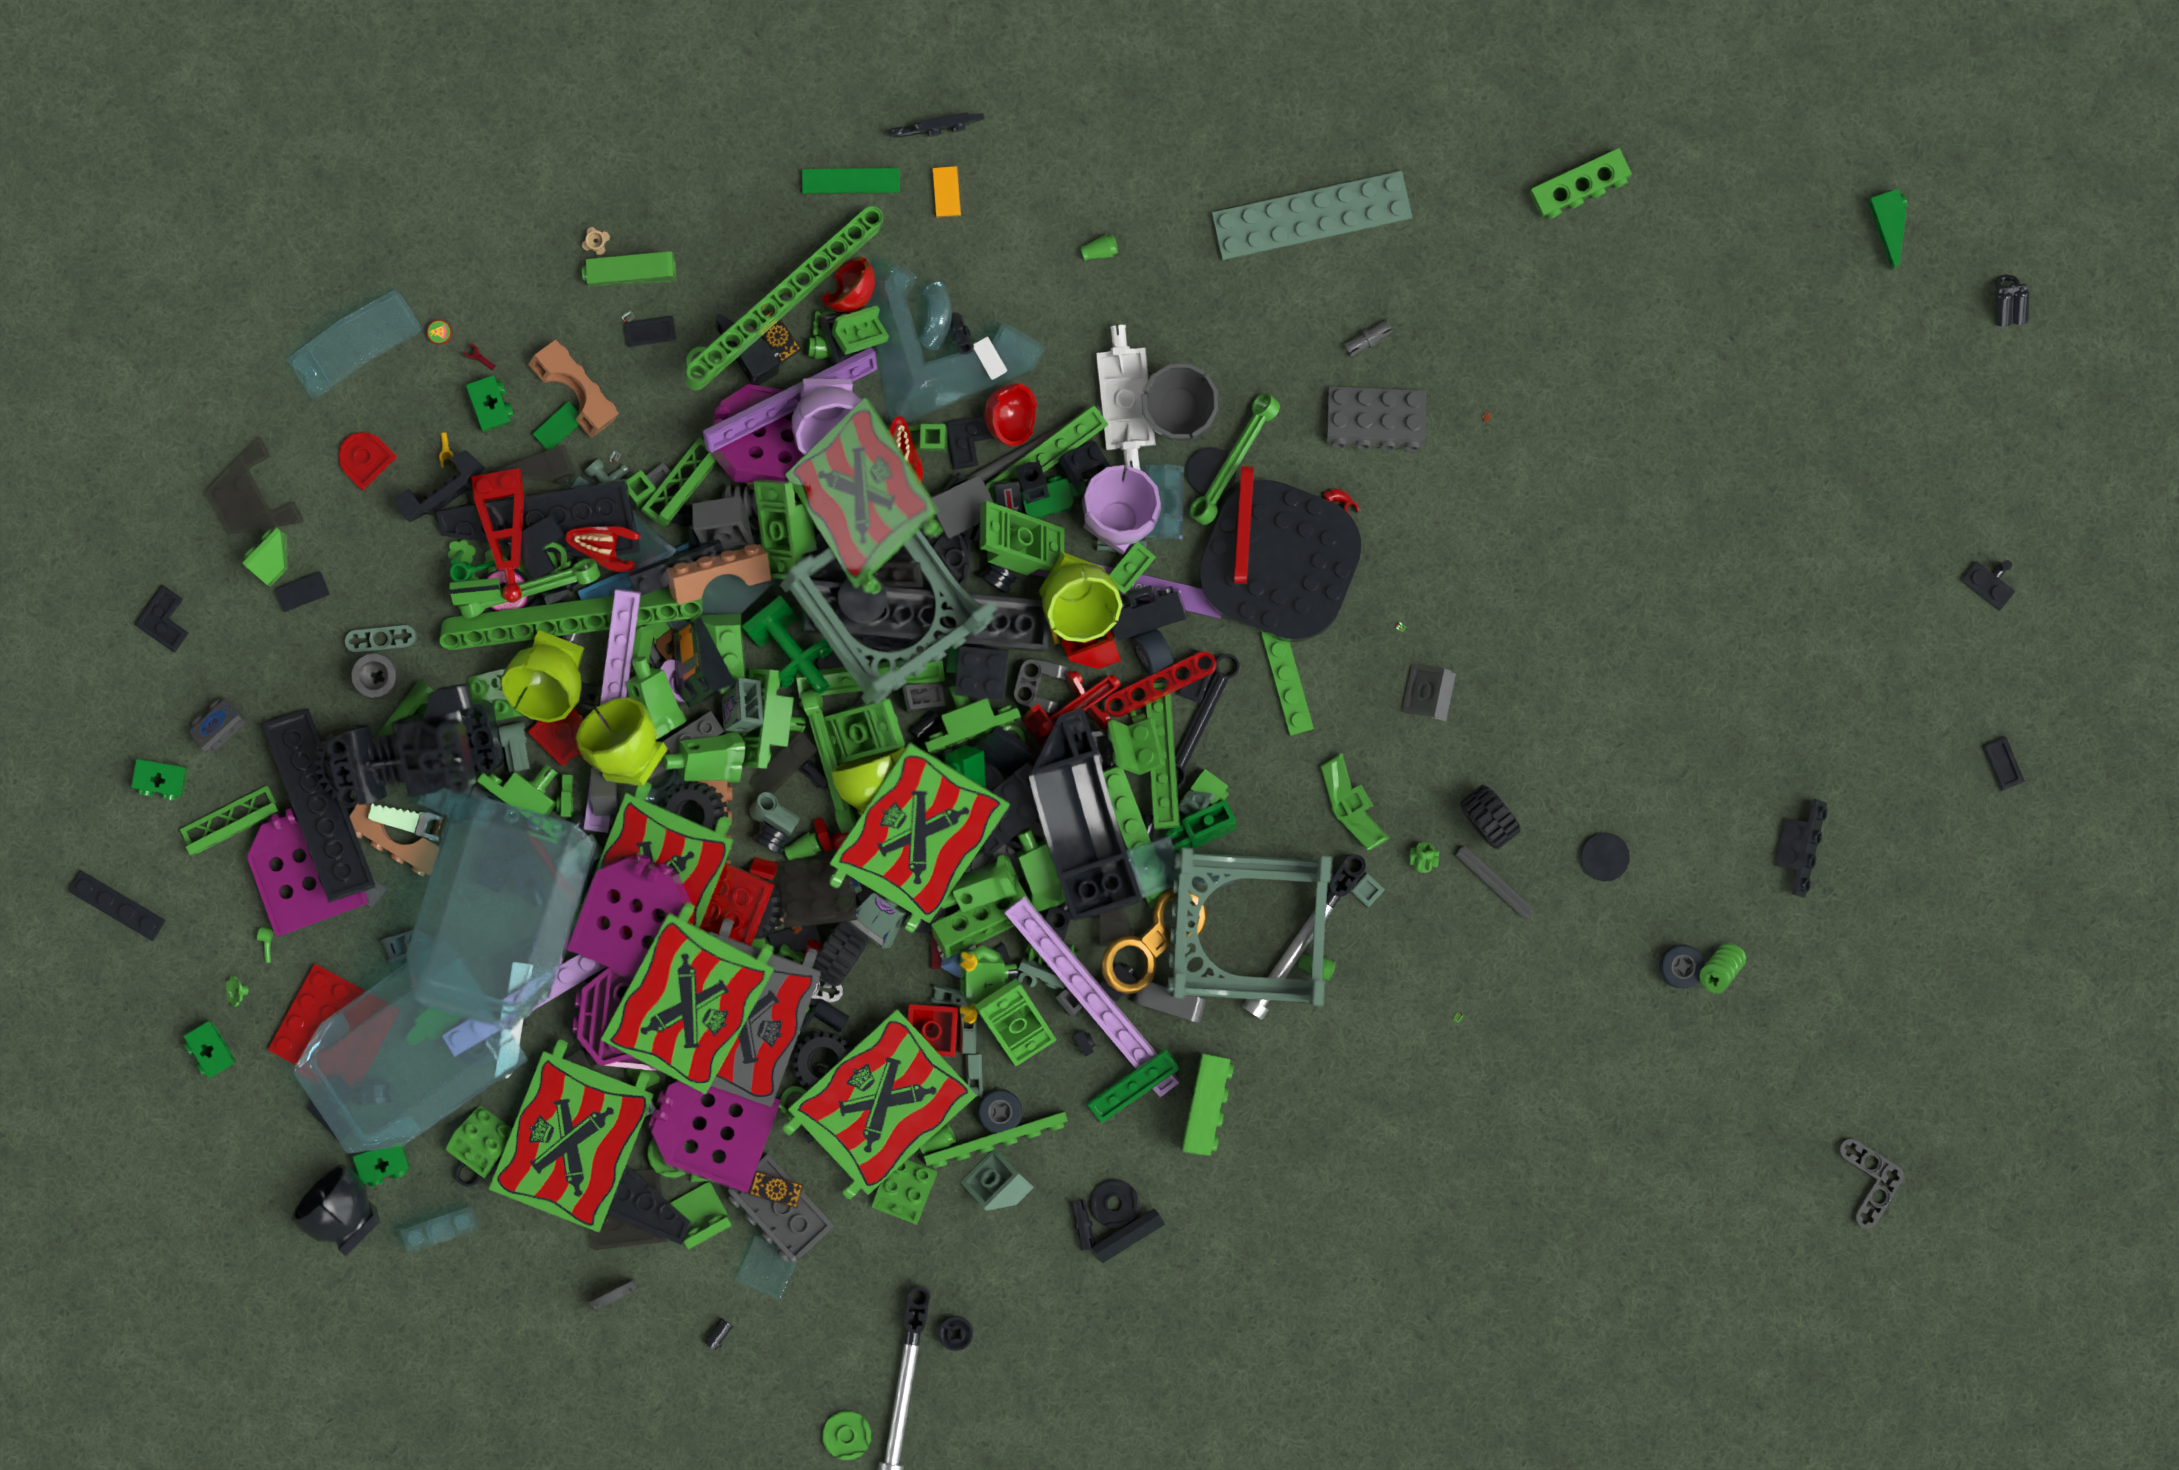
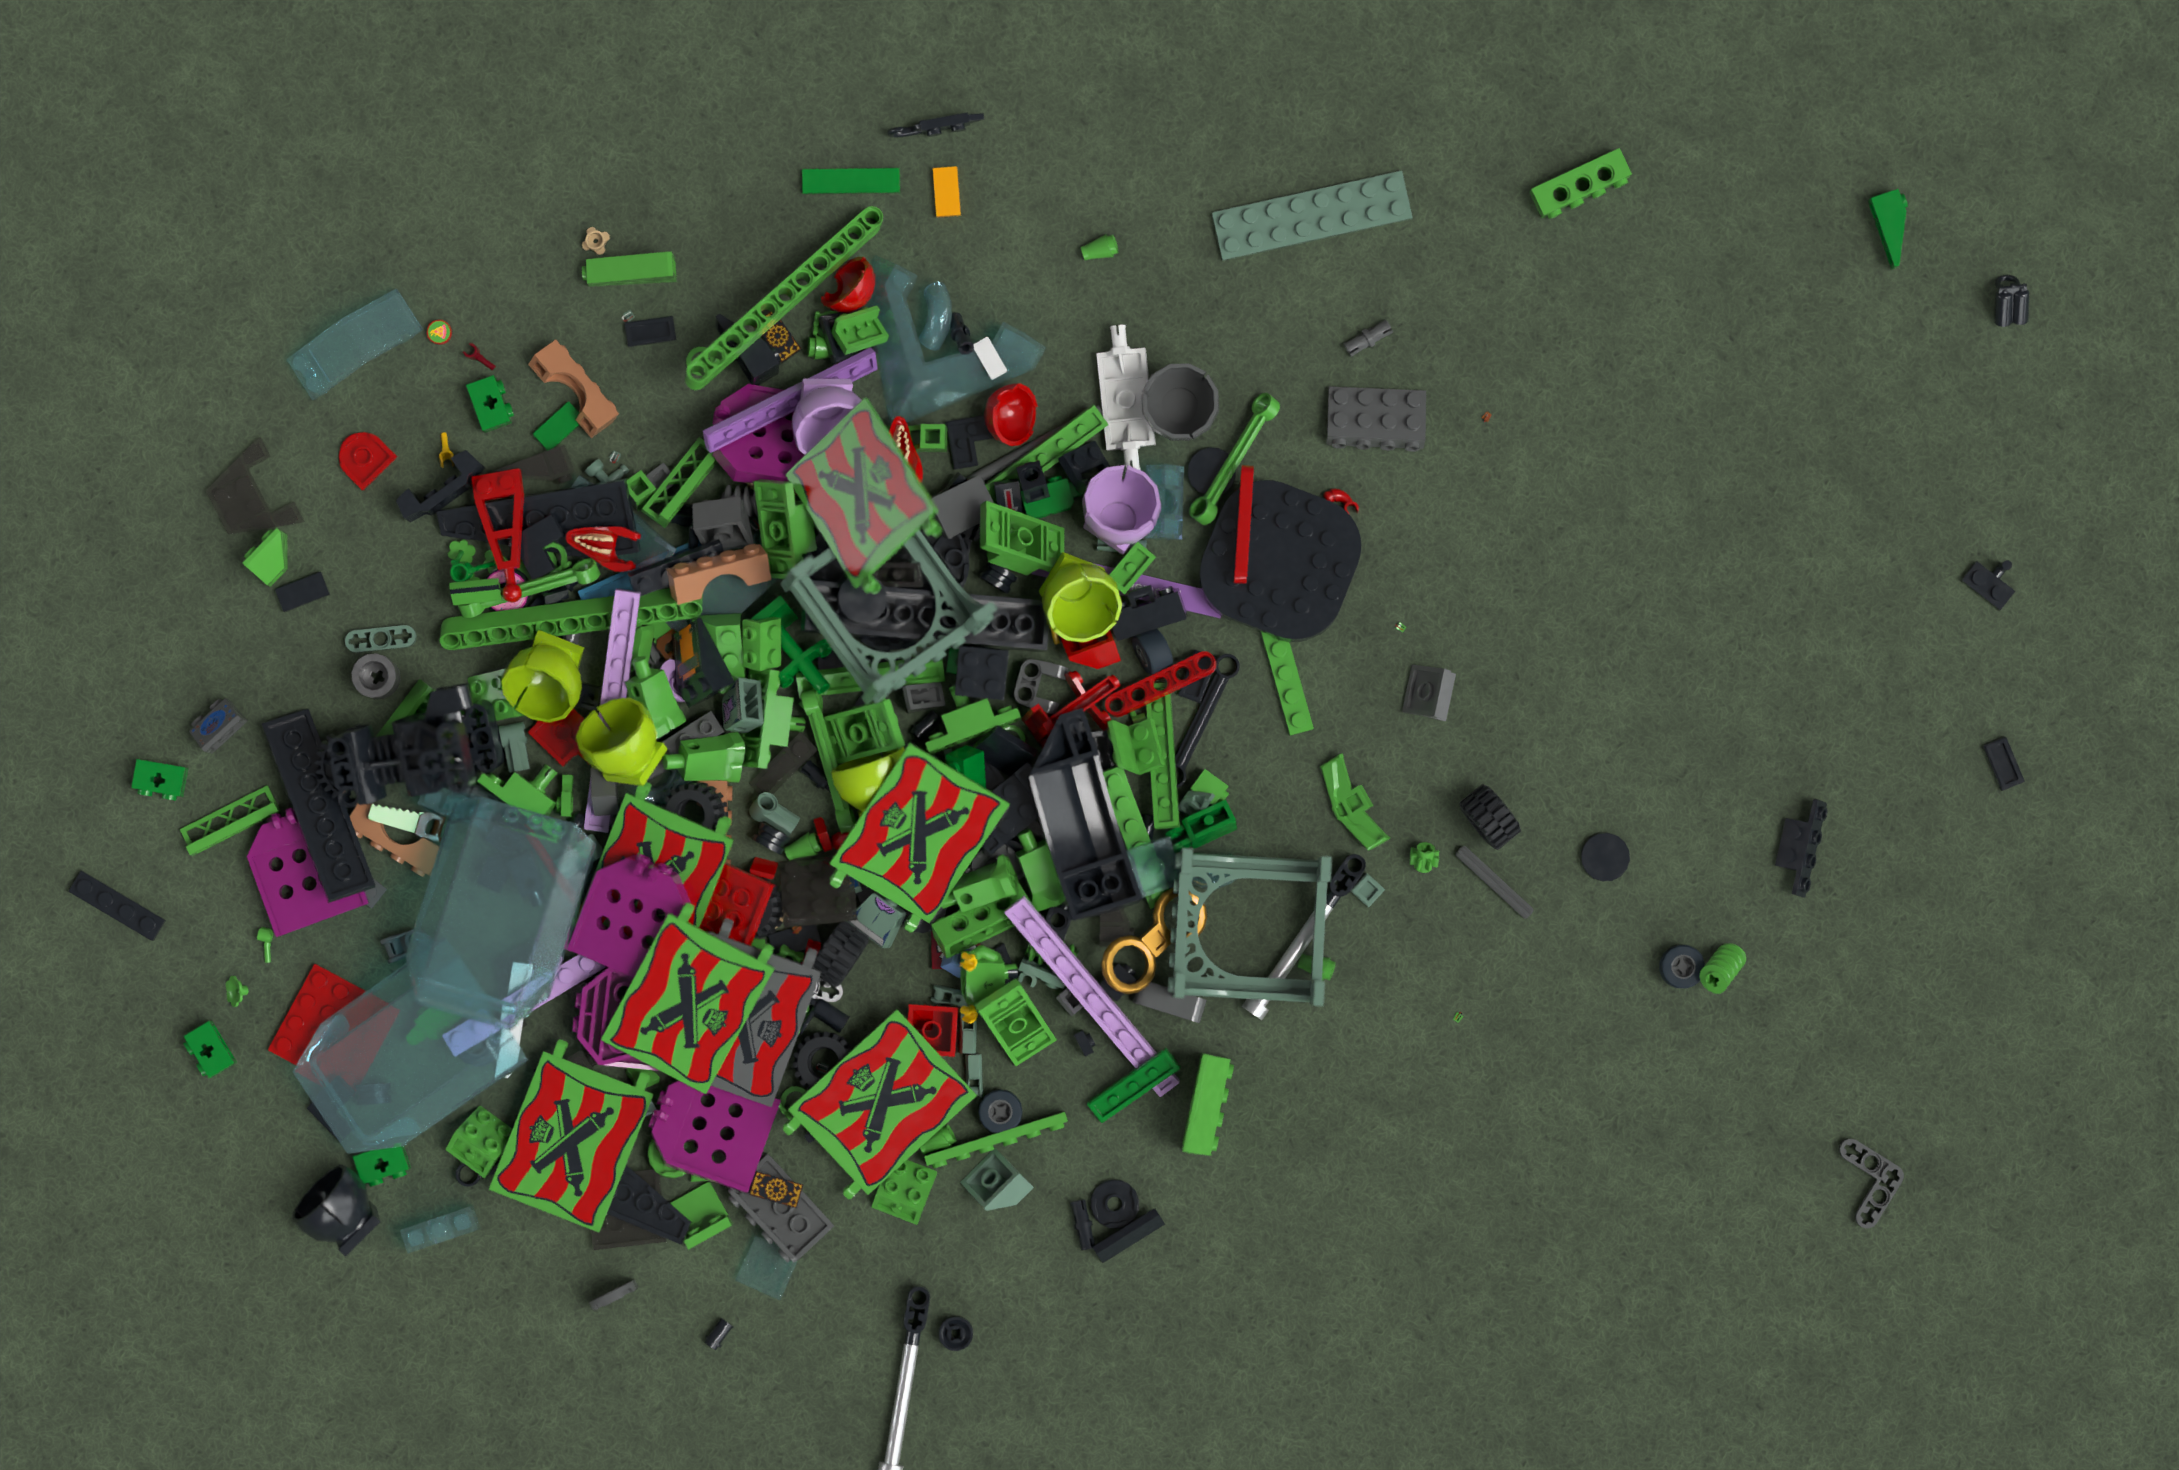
black tile [134,585,189,653] -> none
bright green tile [823,1411,871,1460] -> none
none -> bright green bracket [743,617,781,671]

